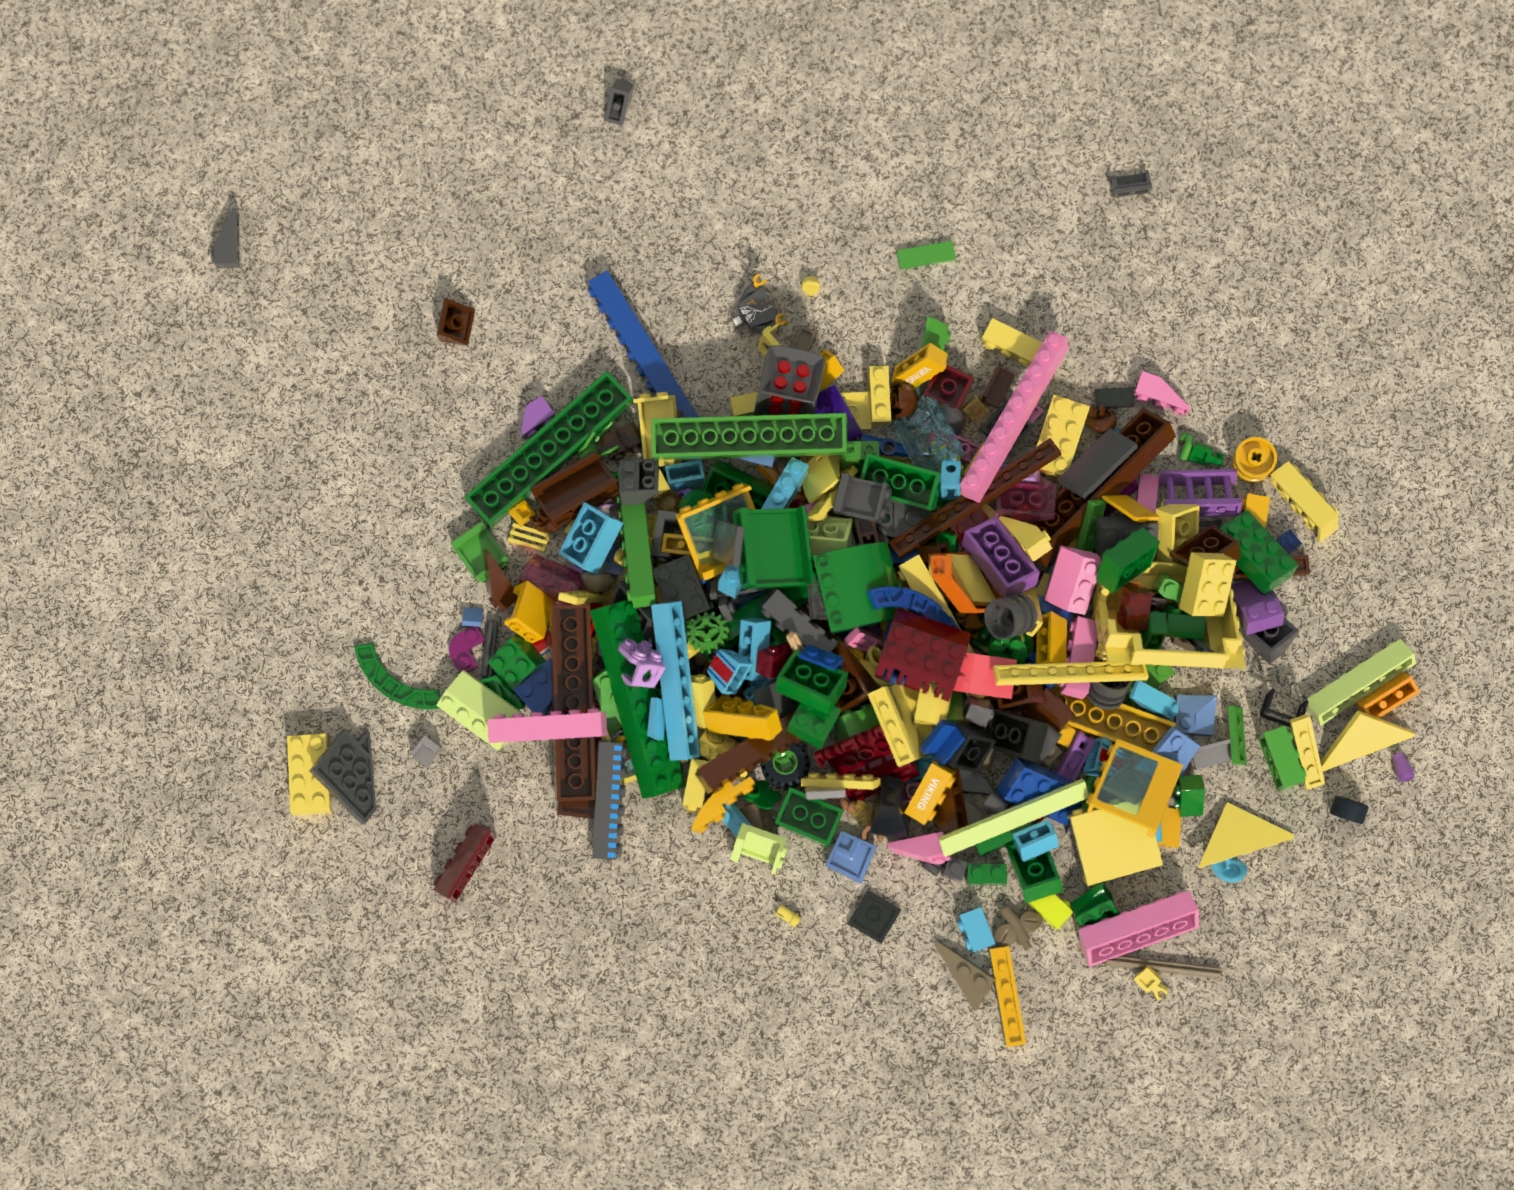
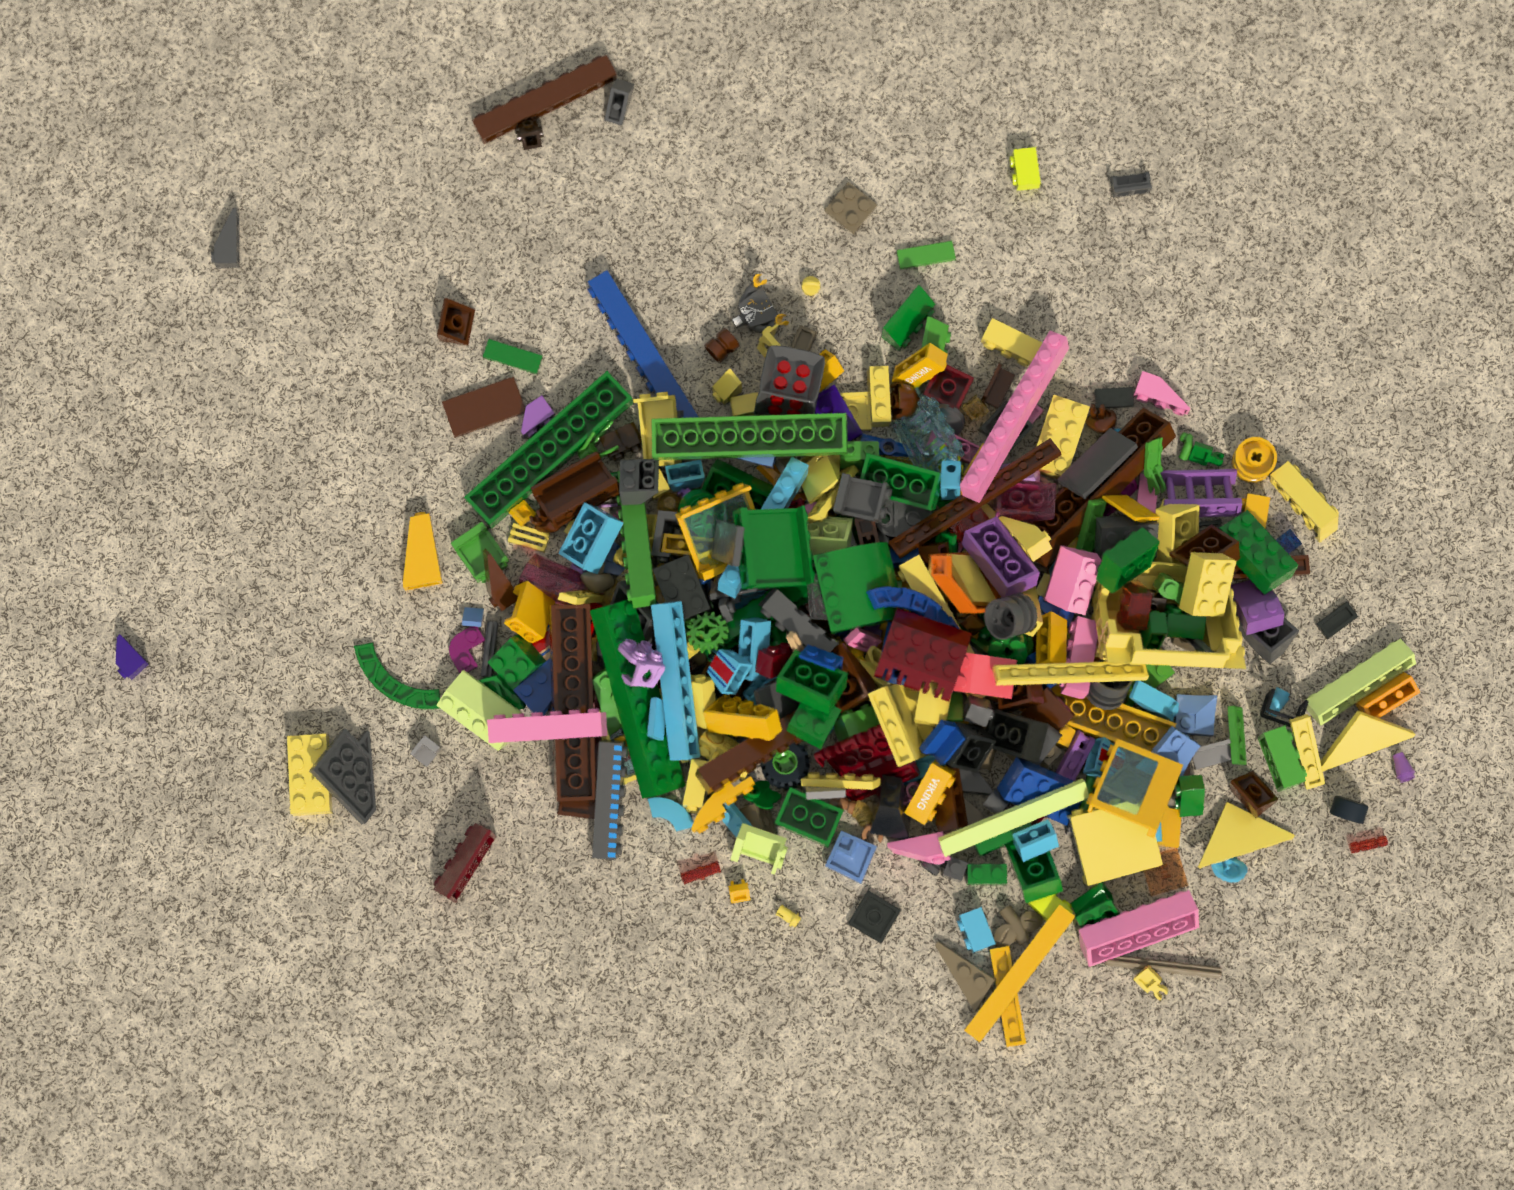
none -> dark purple slope [115,634,149,680]
none -> yellow slope [403,512,443,591]
none -> reddish brown tile [442,377,525,438]
none -> reddish brown brick [472,55,617,145]
none -> green tile [483,339,543,374]
none -> dark brown brick [516,120,544,150]
none -> medium azure tile [648,797,694,832]
none -> clear red pin [680,861,721,885]
none -> reddish brown wheel [704,328,740,364]
none -> light yellow slope [712,369,742,405]
none -> yellow tile [728,879,750,903]
none -> dark tan plate [824,182,877,235]
none -> green slope [881,285,935,351]
none -> yellow tile [964,905,1075,1042]
none -> neon yellow brick [1009,147,1041,191]
none -> clear orange piece [1143,848,1189,896]
none -> bright green arm [1144,437,1166,496]
none -> reddish brown slope [1230,771,1279,818]
none -> medium azure cone [1266,687,1290,717]
none -> pearl dark grey tile [1315,601,1359,640]
none -> clear red axle [1349,836,1388,853]

